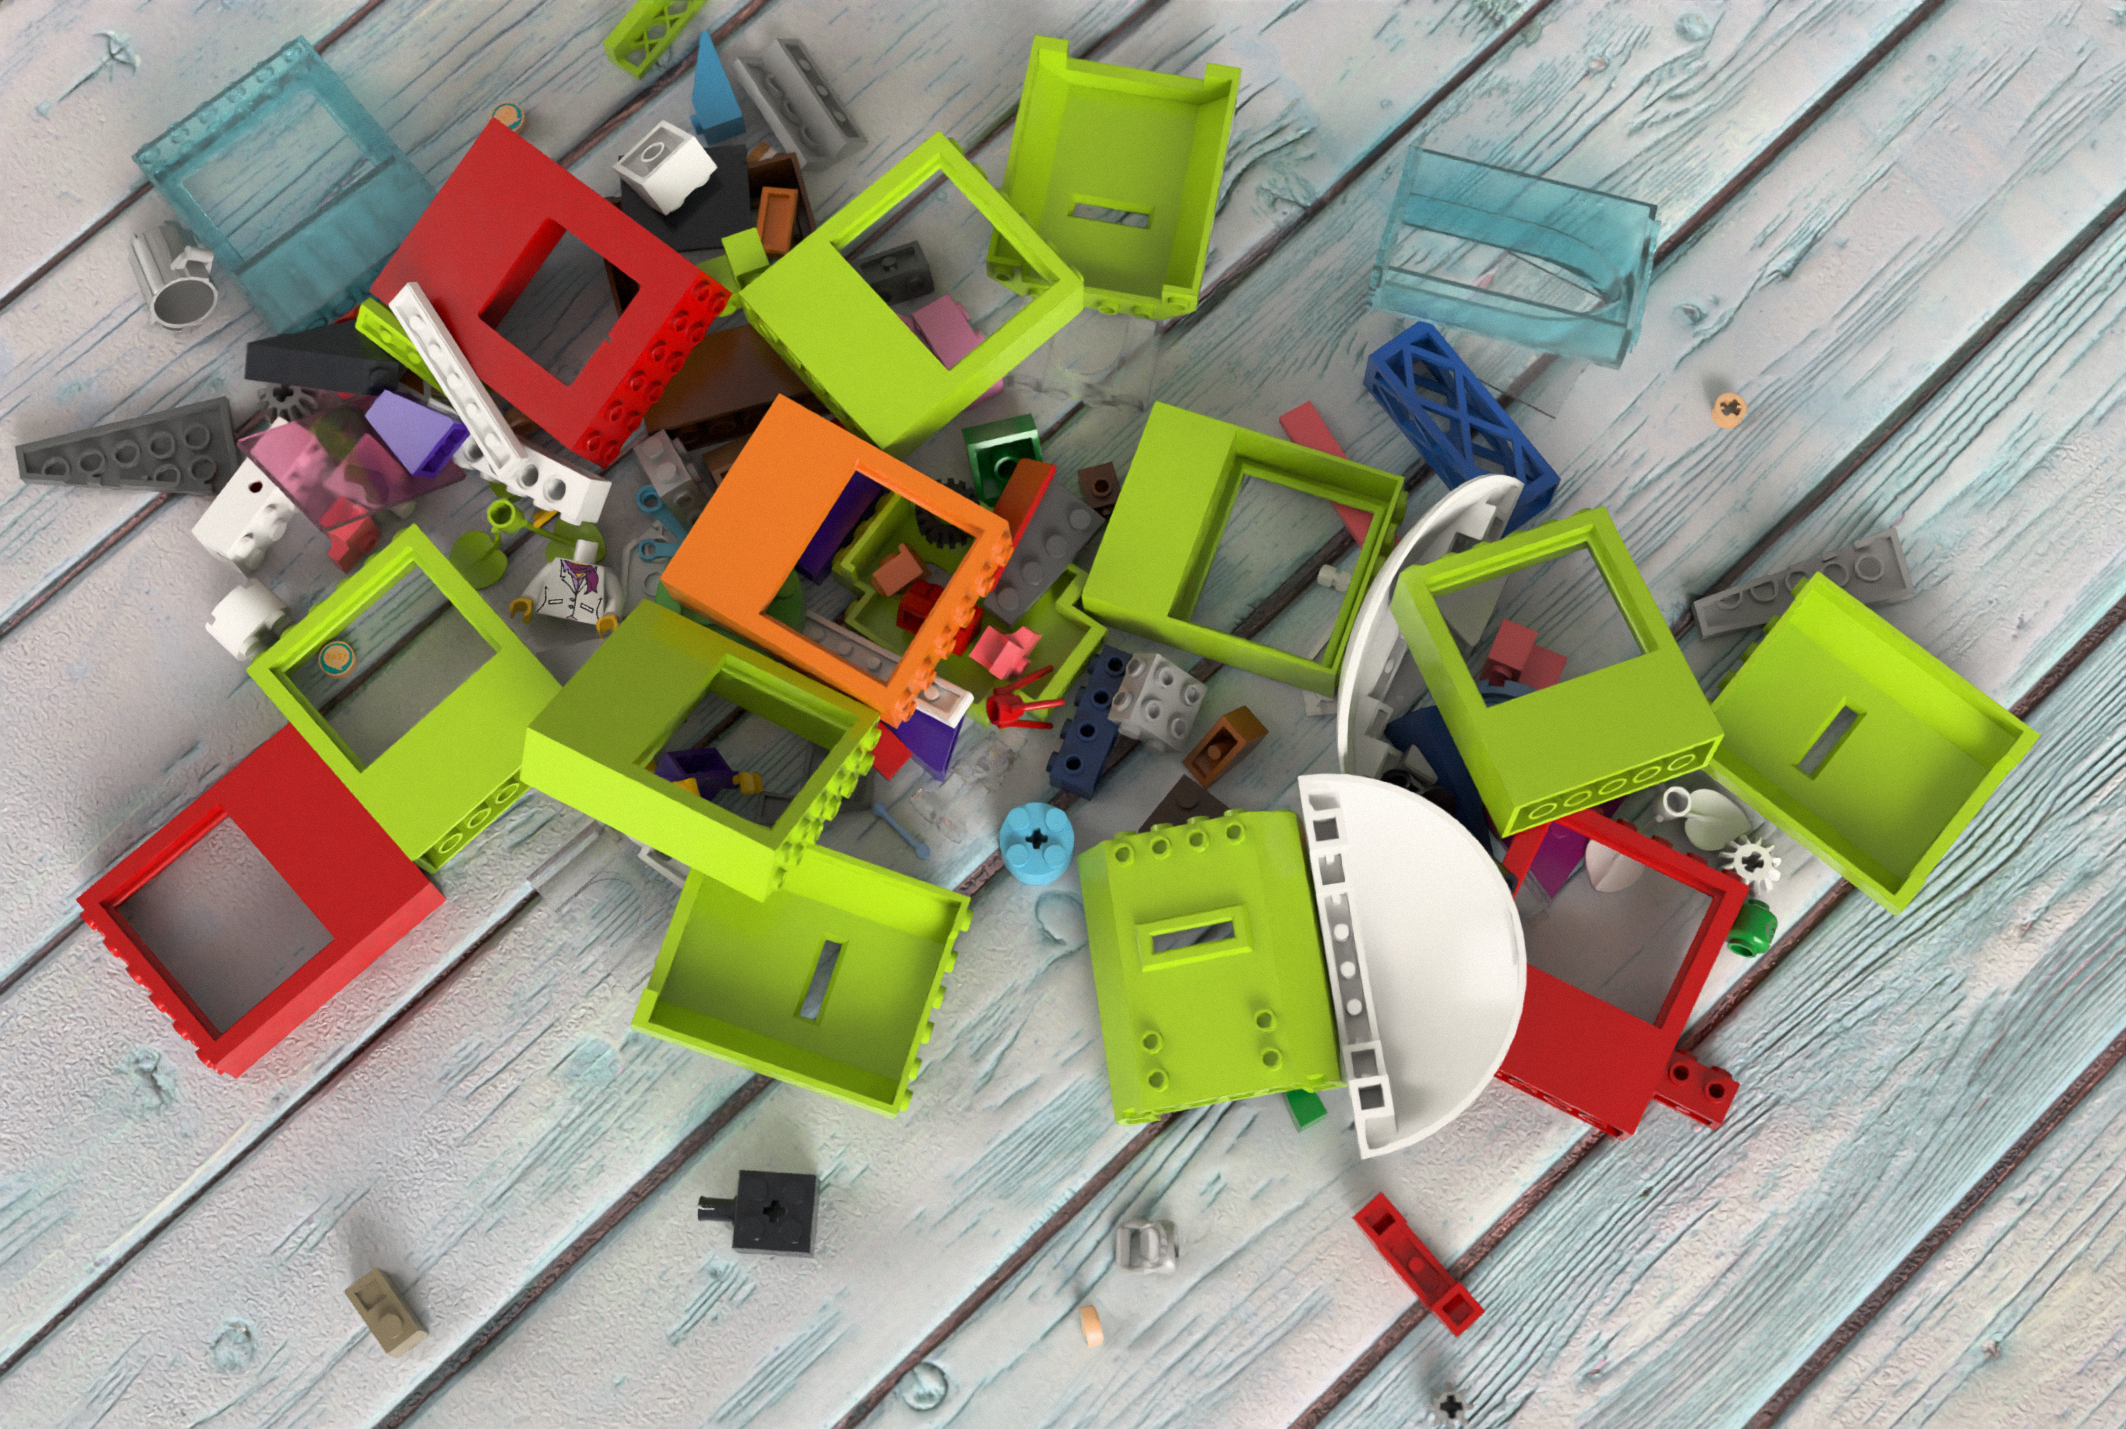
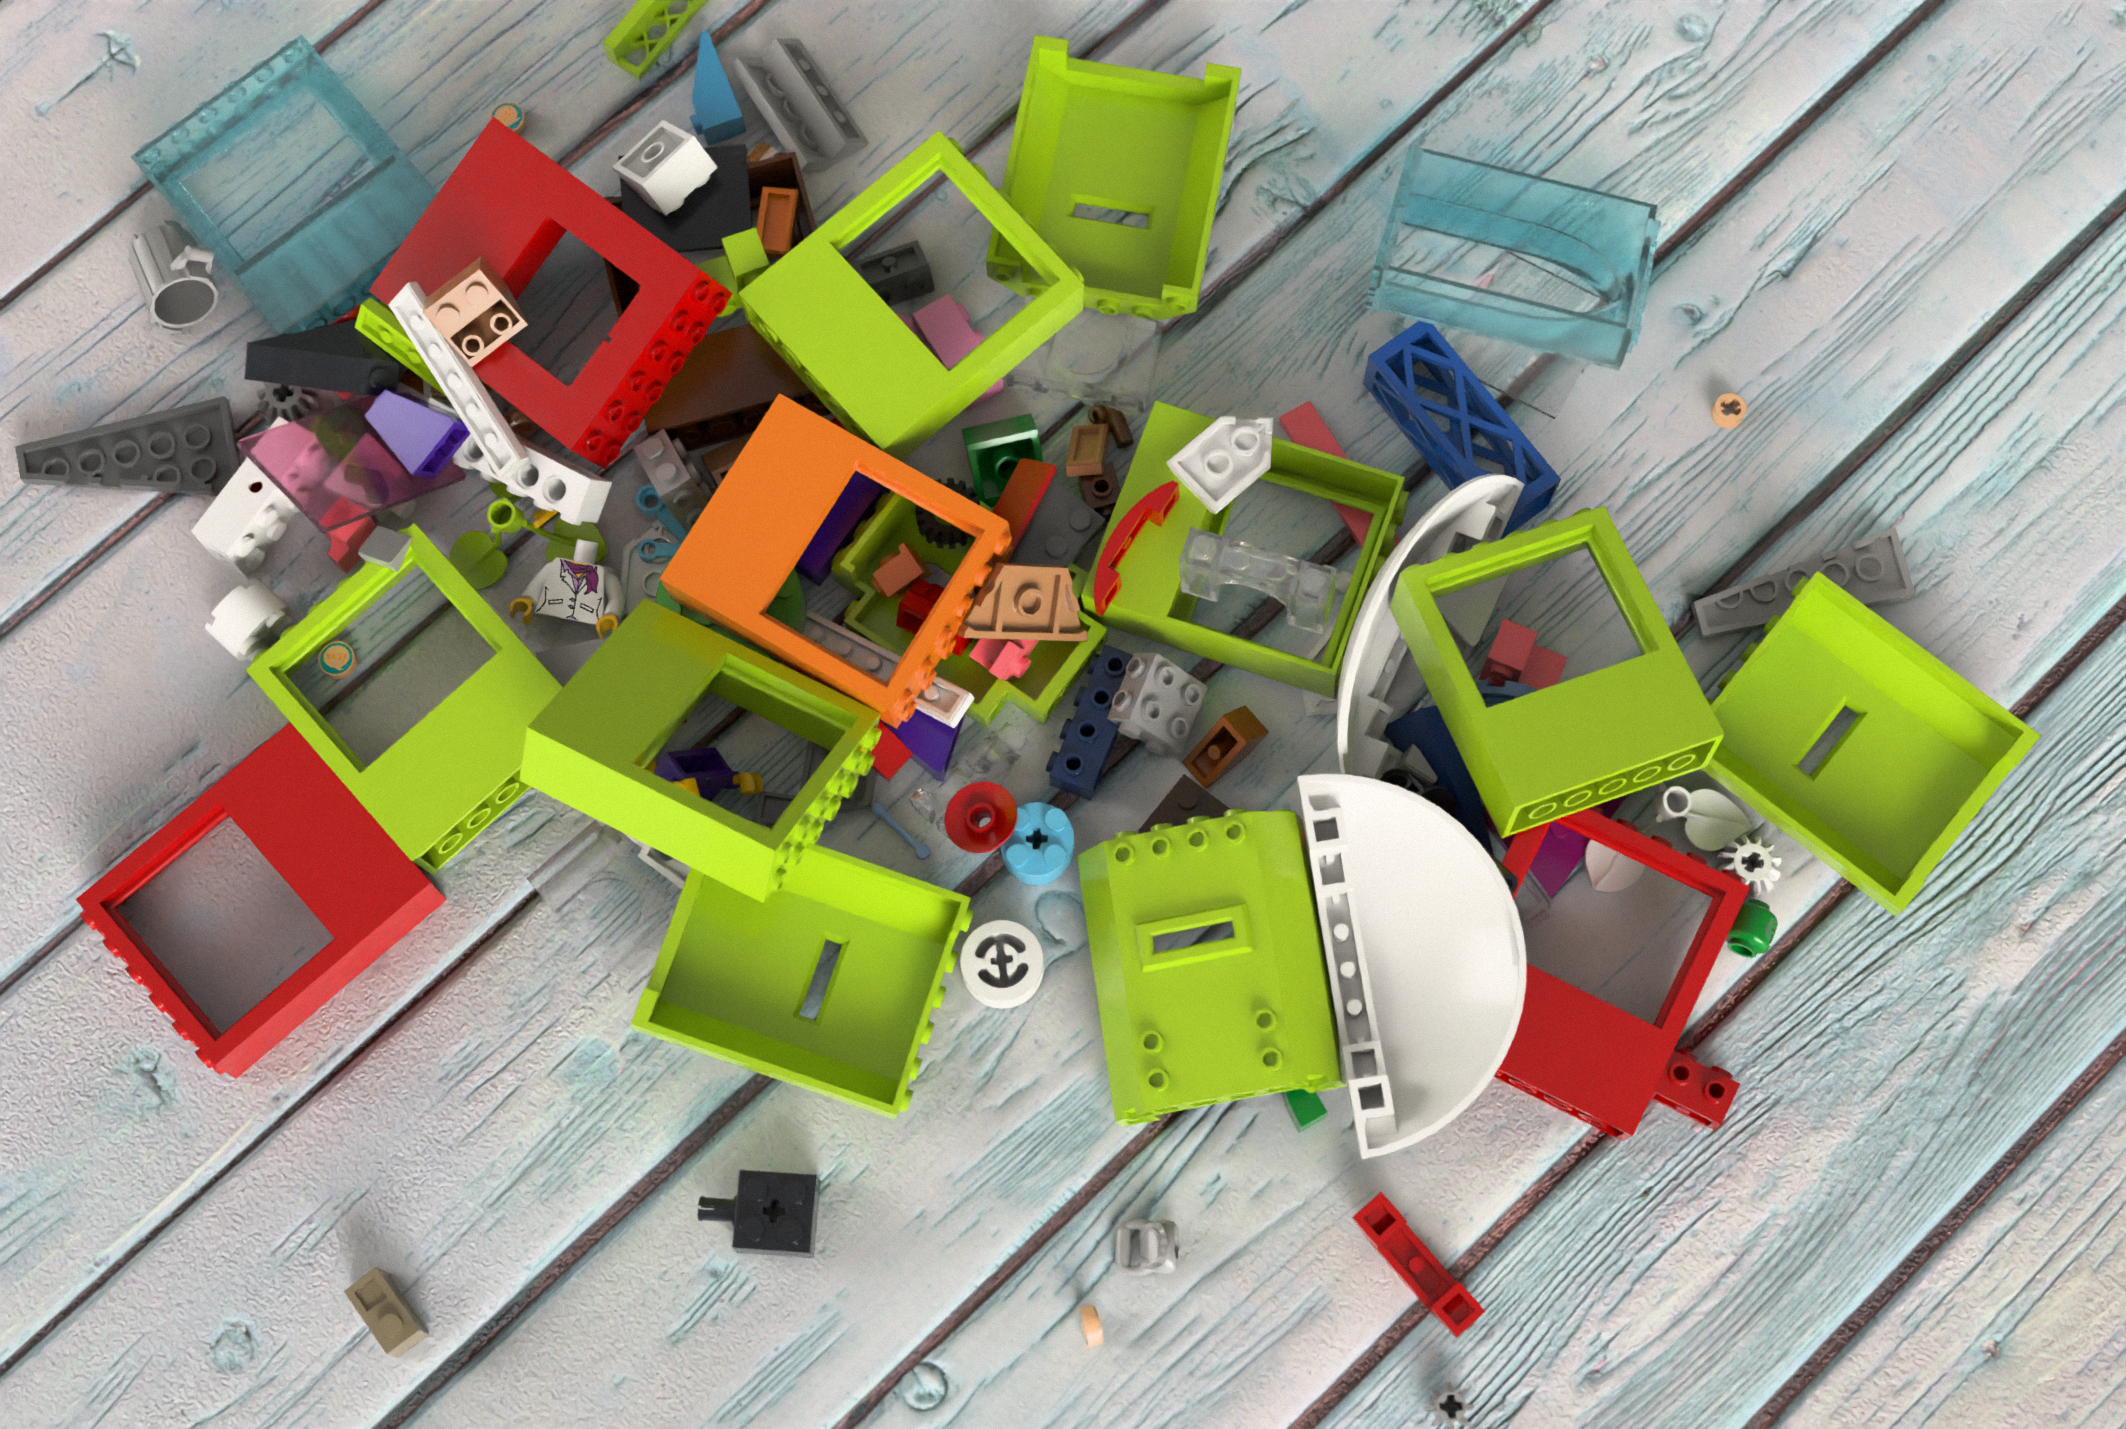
red plant [986,665,1065,730] -> none
none -> light grey slope [358,526,413,572]
none -> slope [422,256,528,367]
none -> red dish [944,781,1018,853]
none -> medium nougat wing [957,562,1088,641]
none -> white wheel [960,920,1044,1009]
none -> nougat tile [1065,424,1110,477]
none -> reddish brown arm [1088,405,1134,449]
none -> red slope [1094,480,1180,616]
none -> white tile [1166,416,1273,514]
none -> clear arch [1179,526,1336,635]

